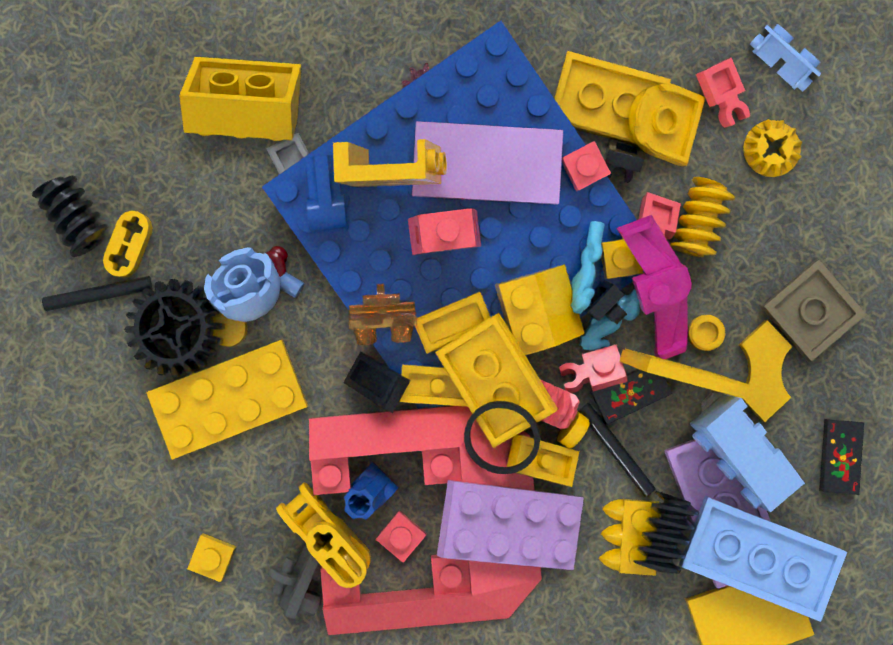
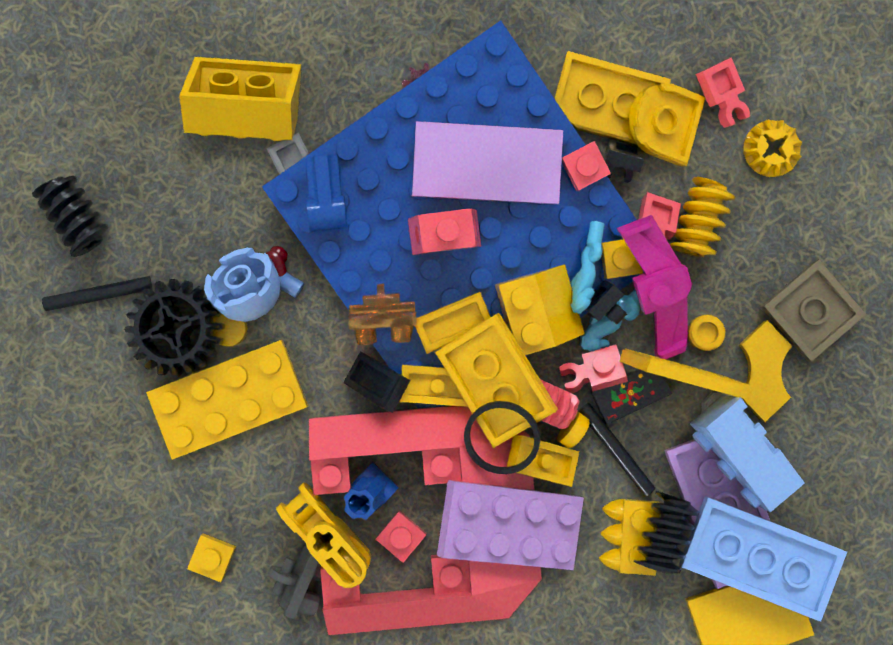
yellow beam [103,211,153,278] -> none
yellow panel [333,139,447,187] -> none
light blue hinge [750,24,821,92] -> none
black tile [819,419,865,495] -> none

